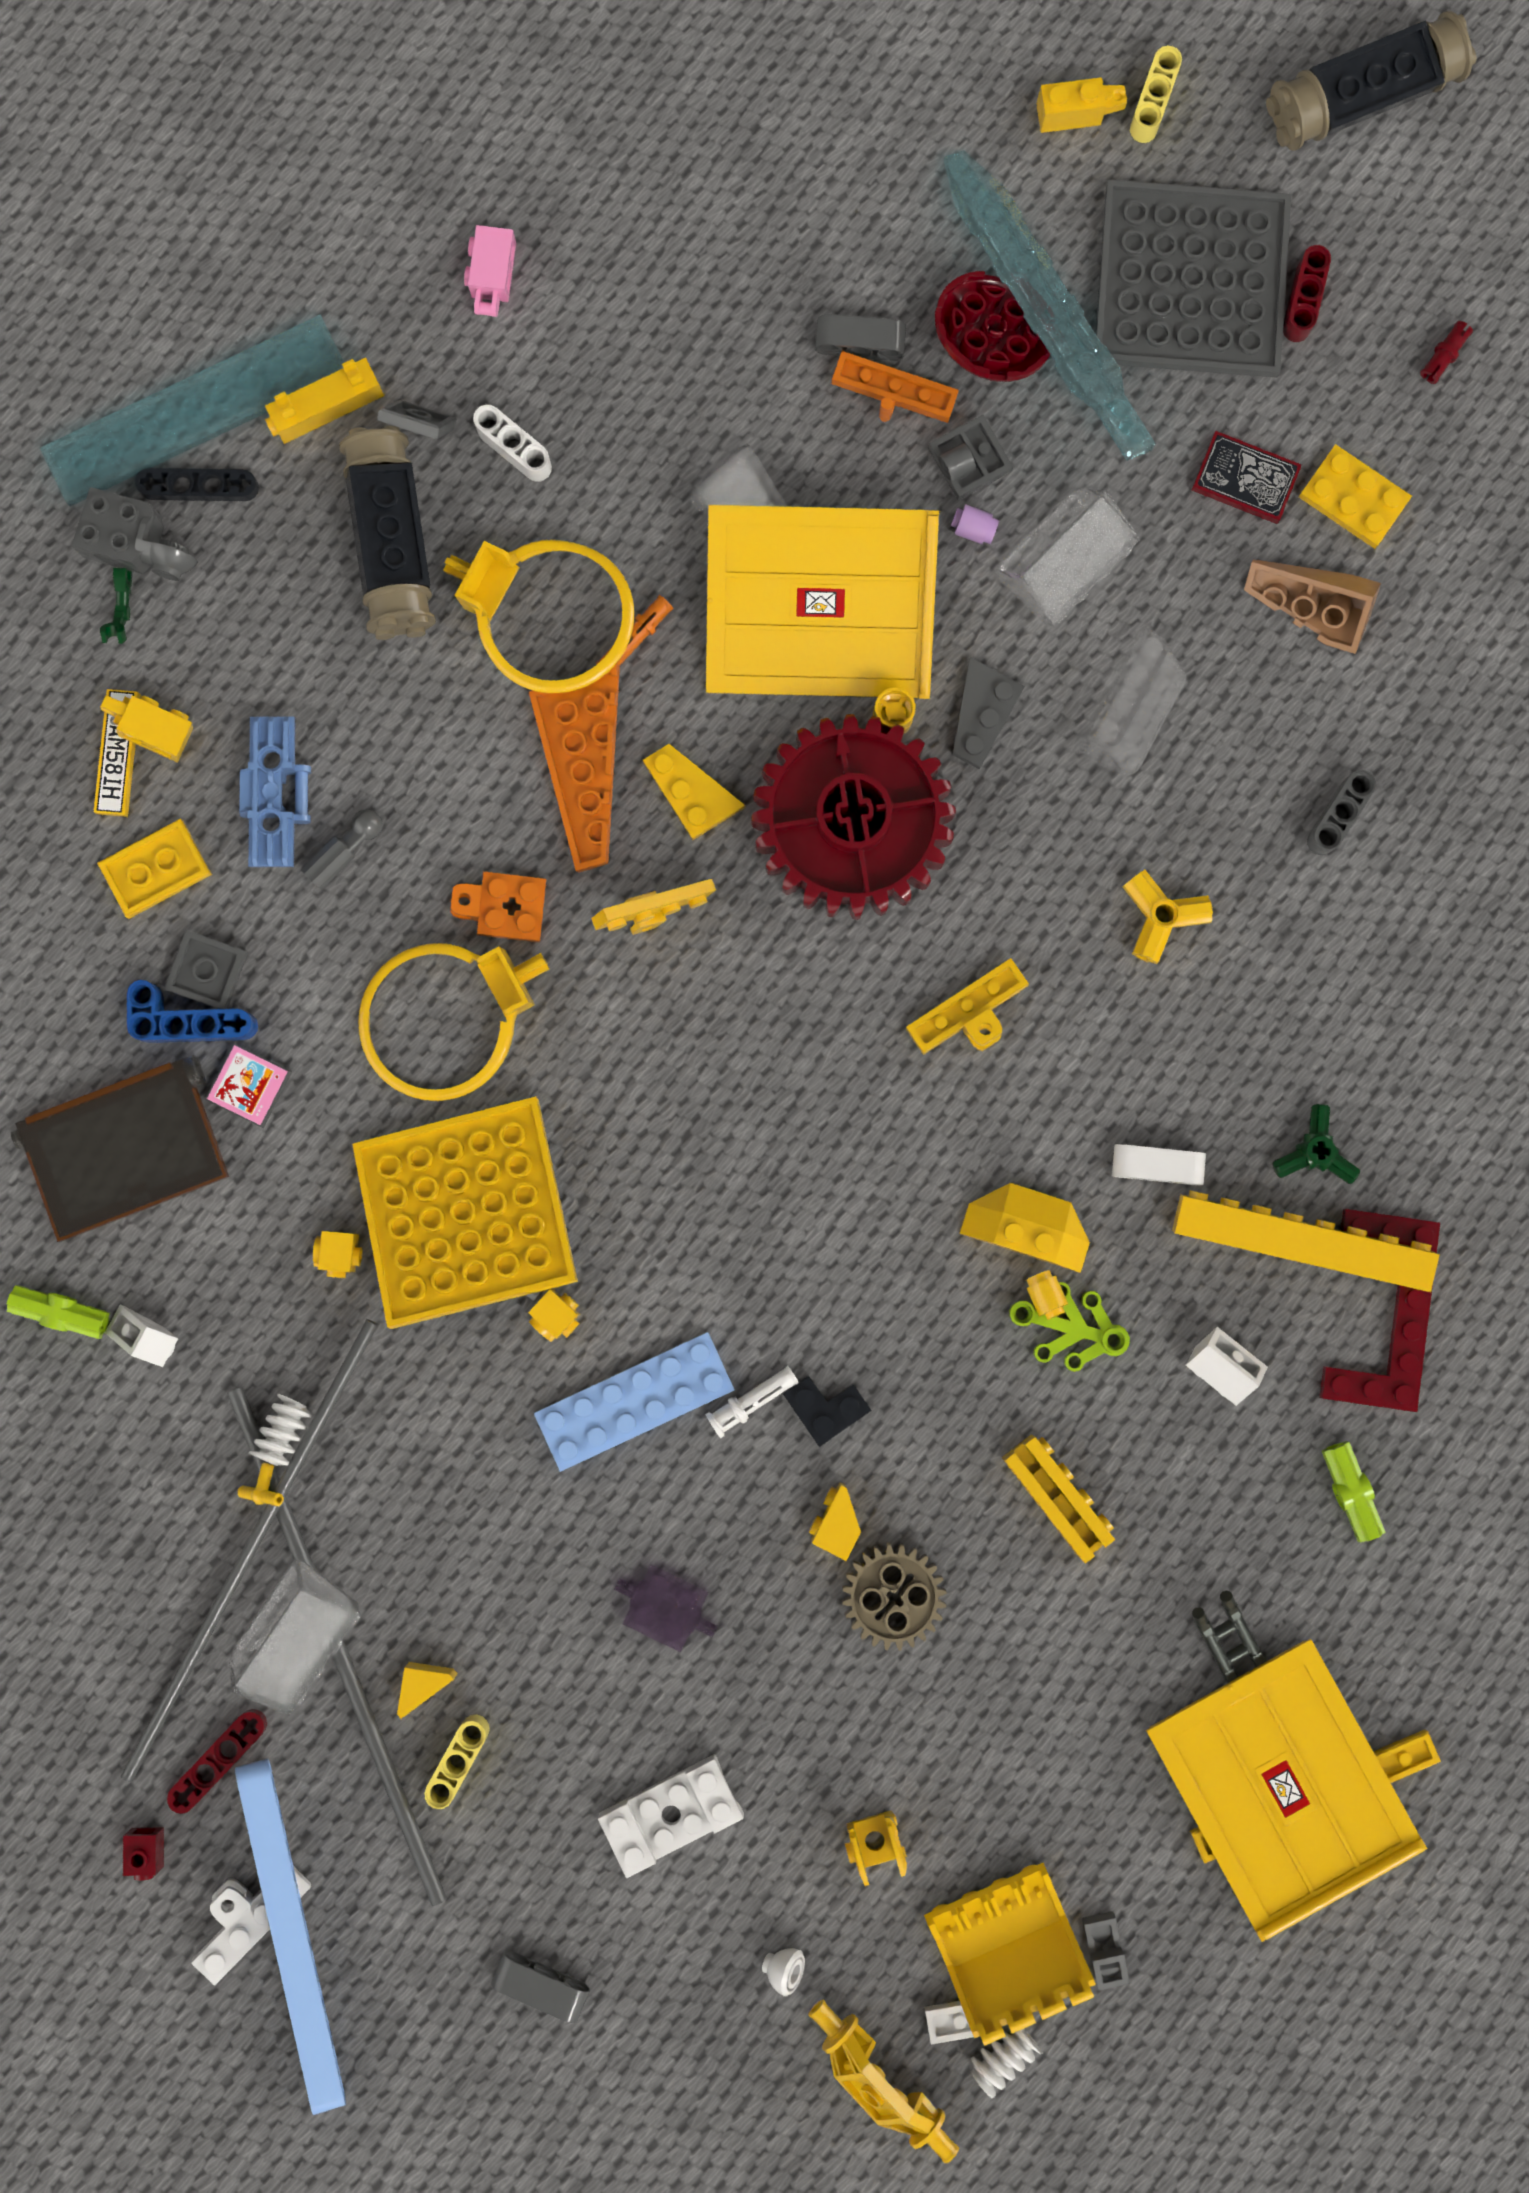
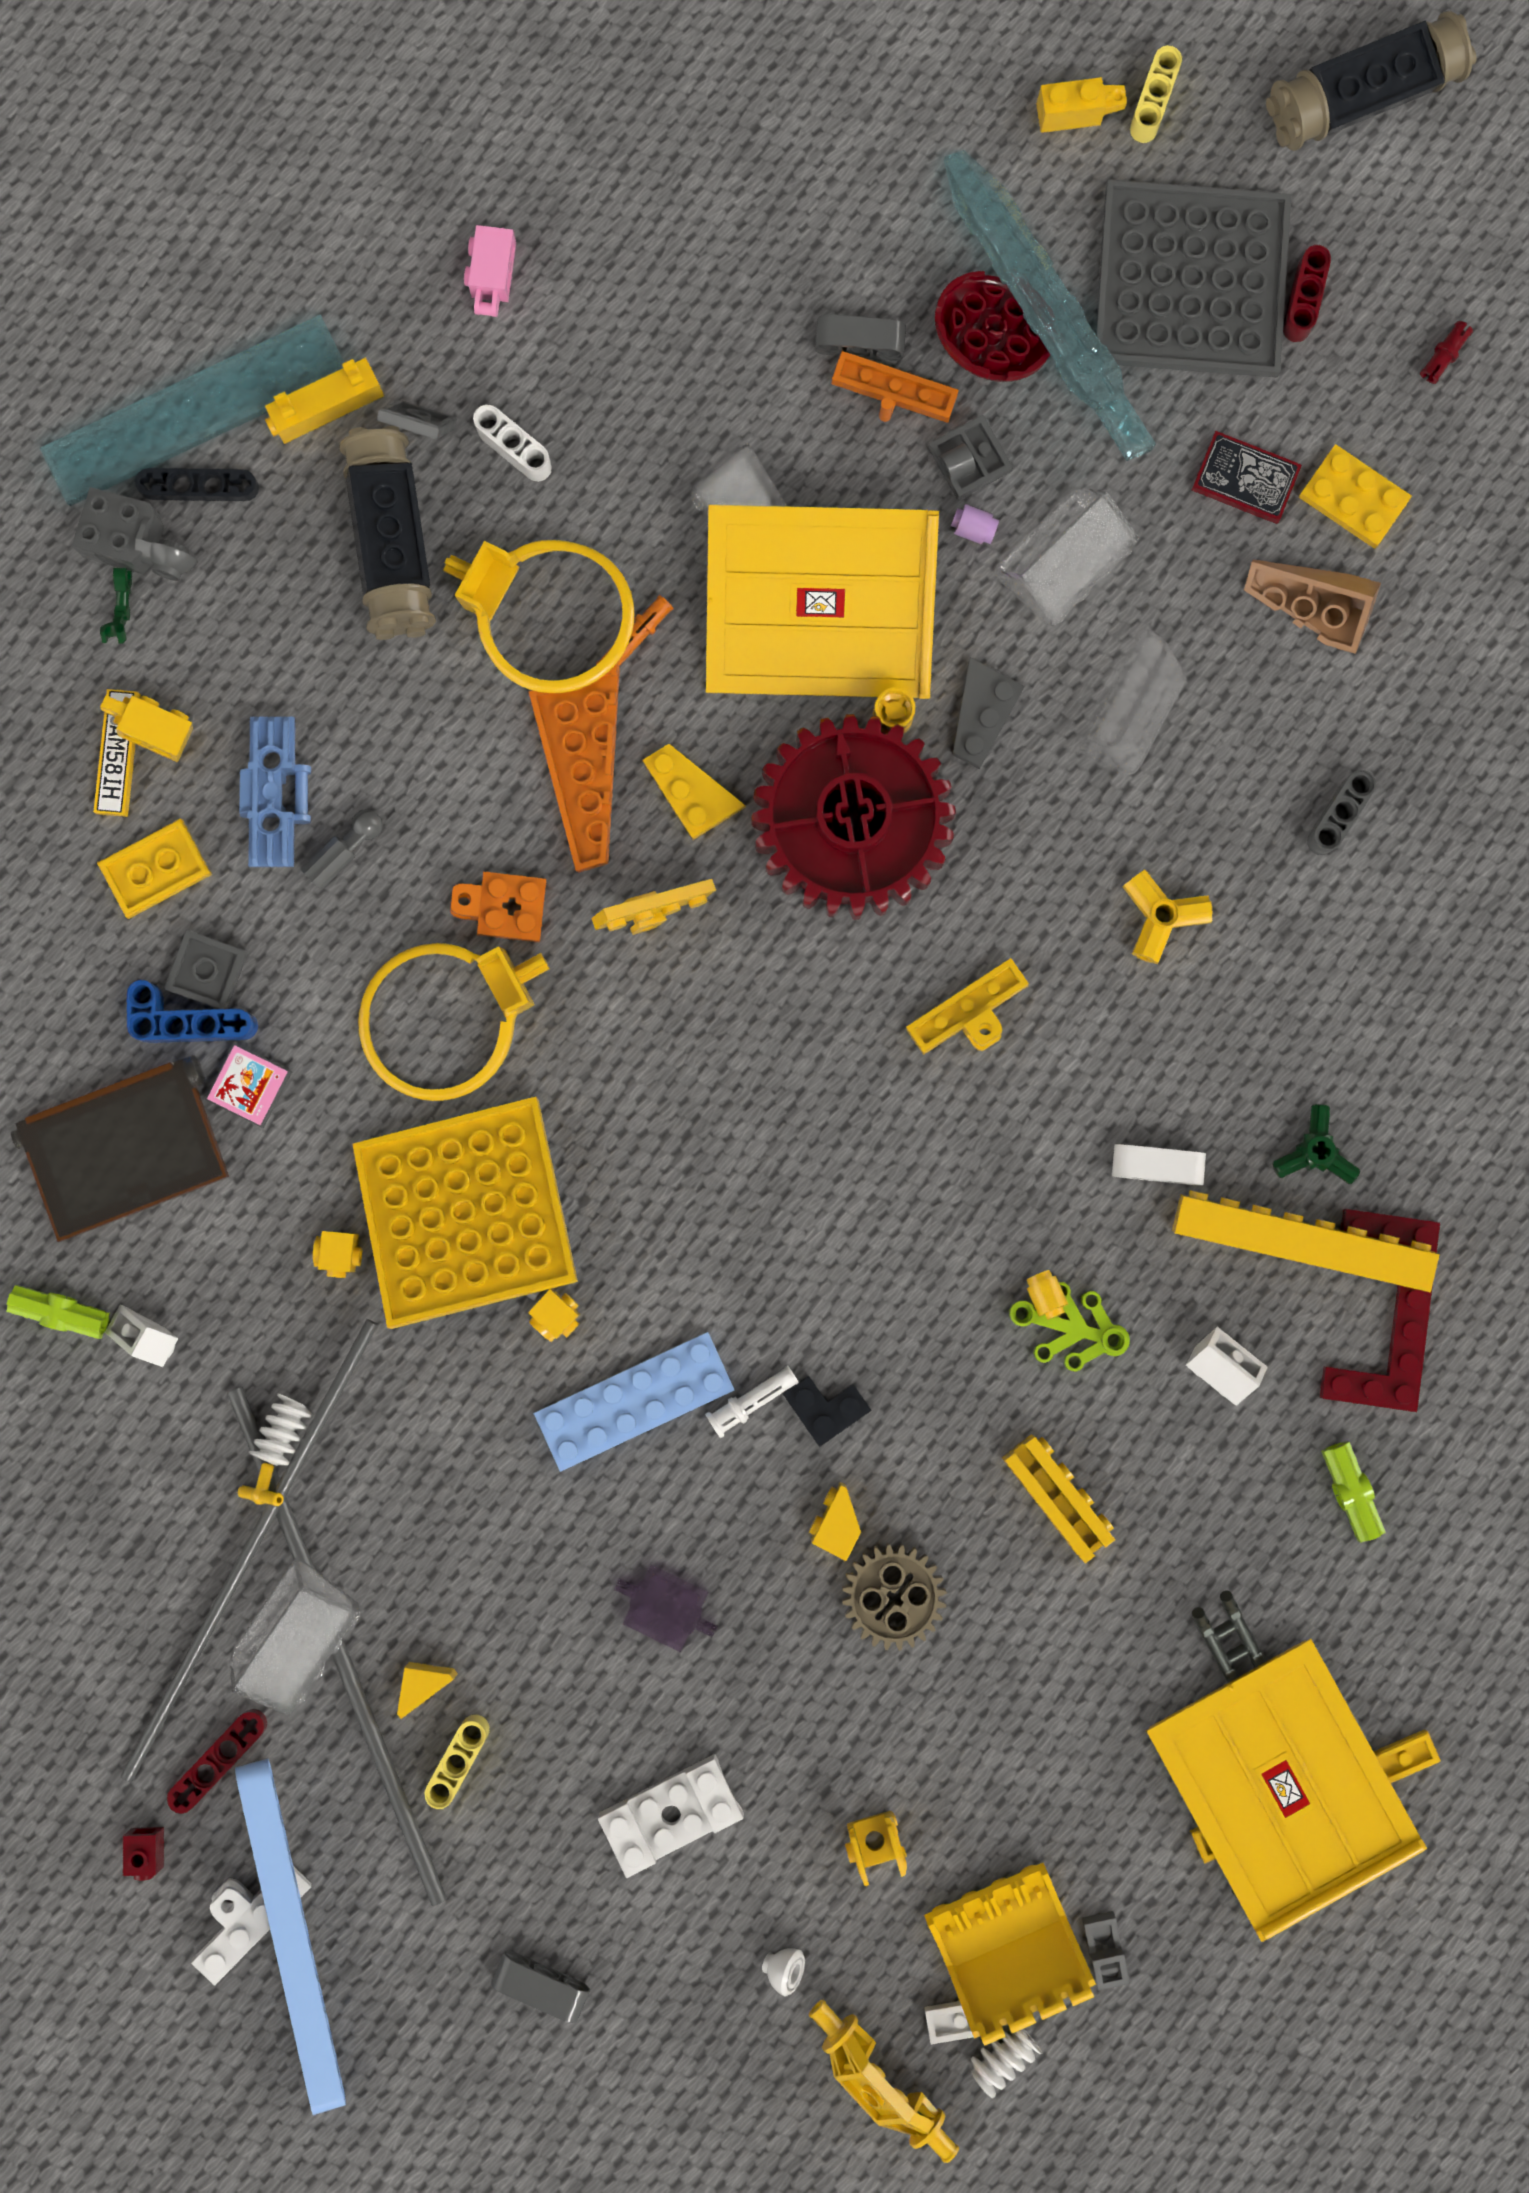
yellow wedge [959,1183,1090,1273] -> none

